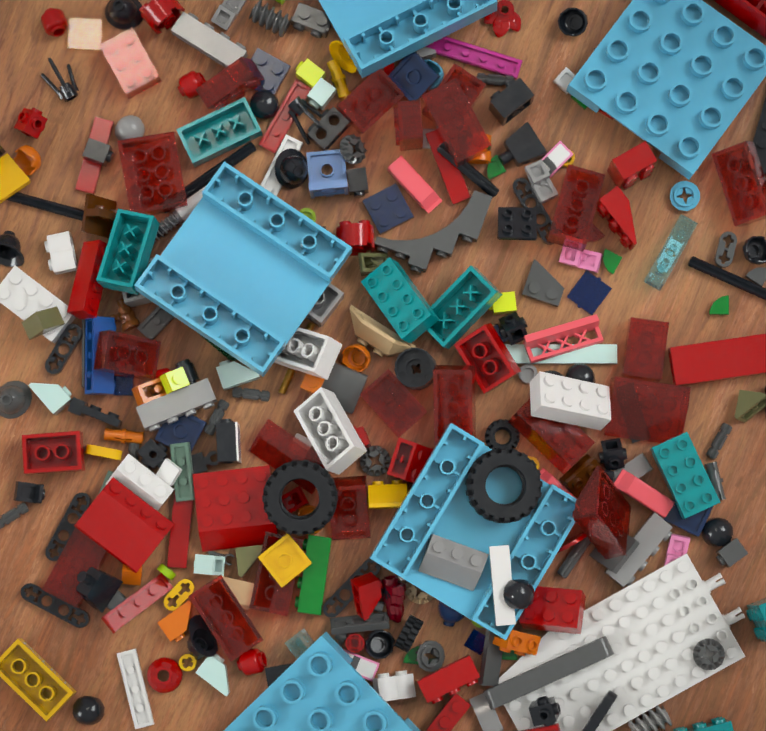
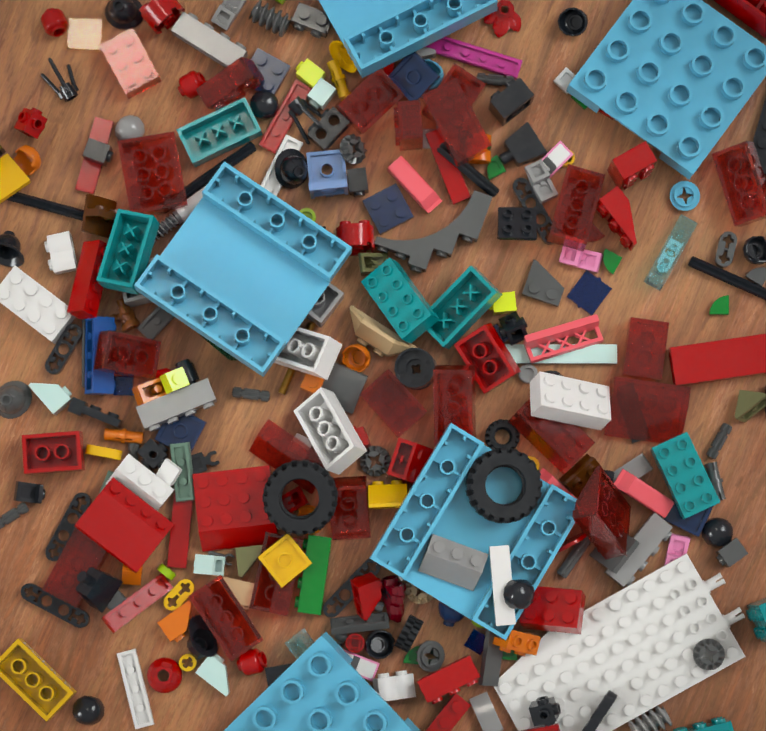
olive slope [22,306,65,340] -> none
dark grey axle [204,399,229,436] -> none
light aqua slope [216,360,261,391] -> none
black piece [216,419,242,464] -> none
dark grey beam [483,636,614,710] -> none
black hair [565,364,596,383] -> none
black brick [599,438,627,470] -> none

